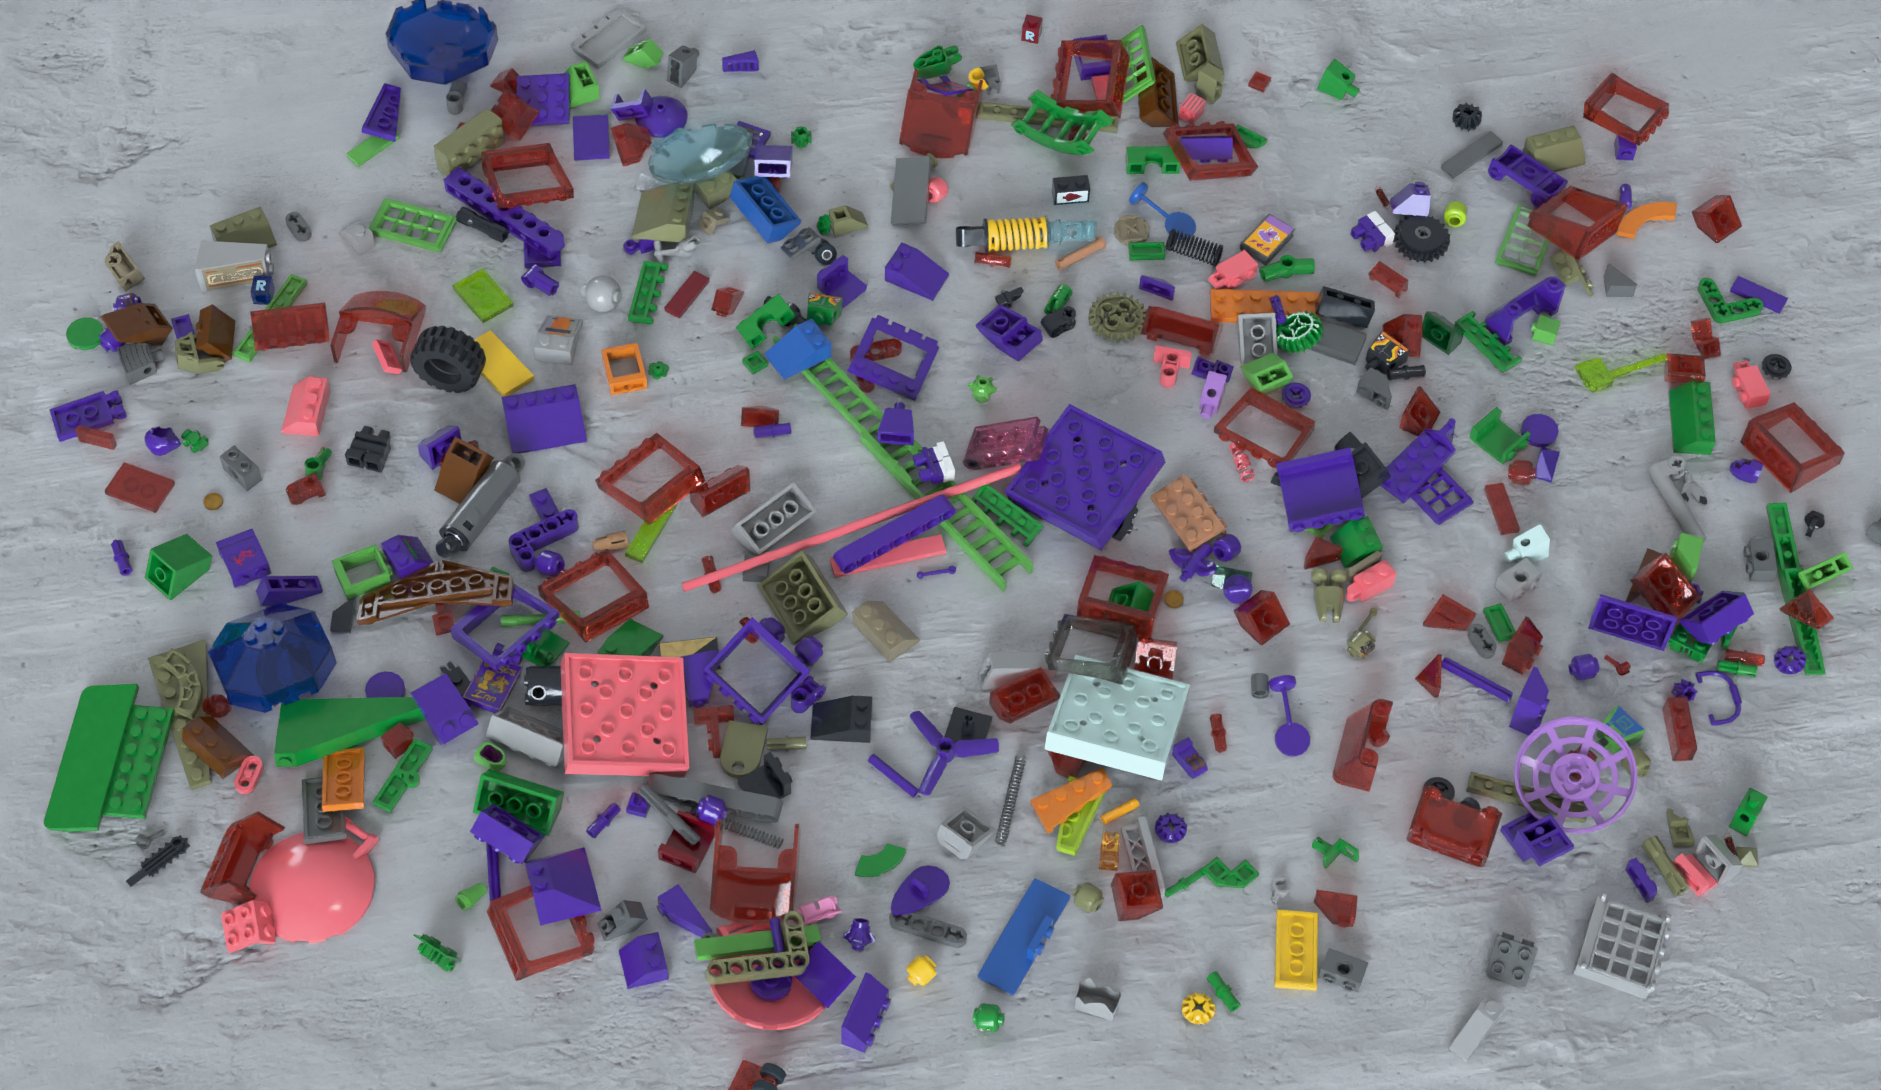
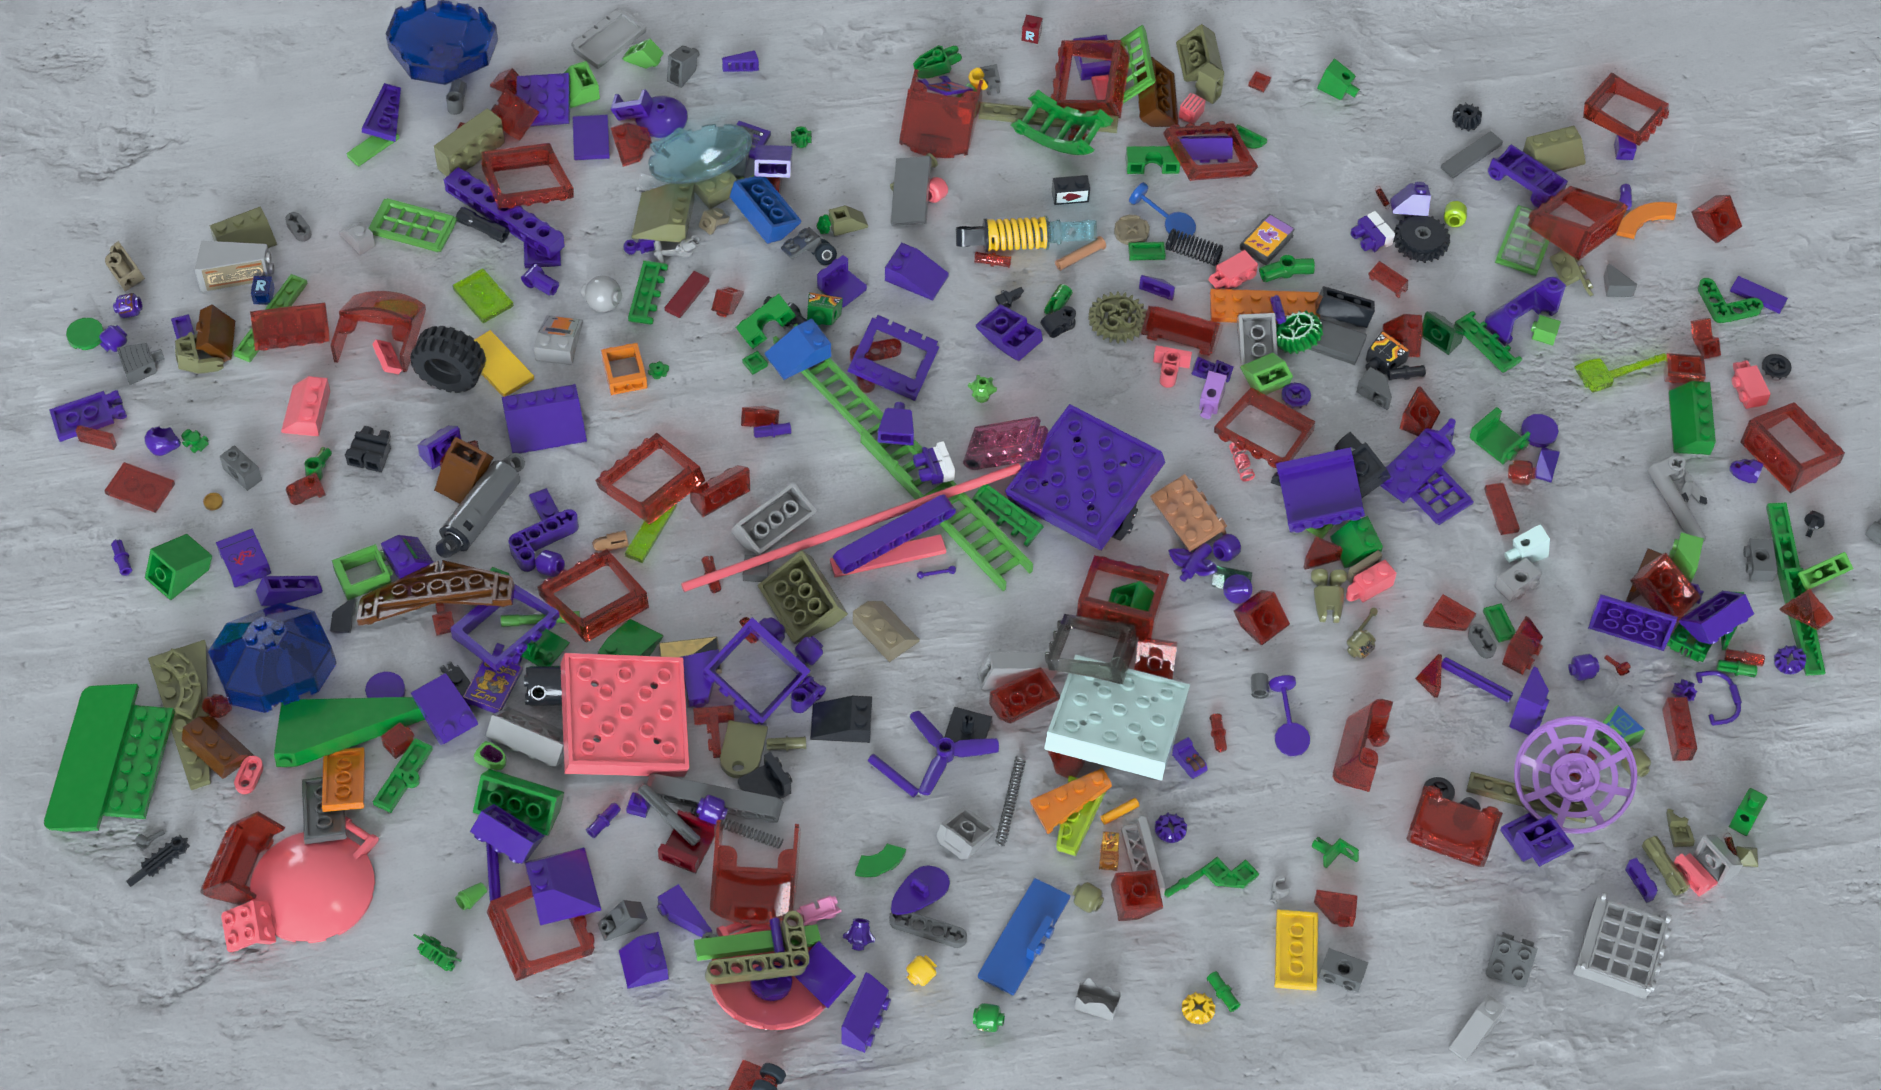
reddish brown slope [101,303,173,345] -> none
pearl gold piece [1164,590,1184,608] -> none

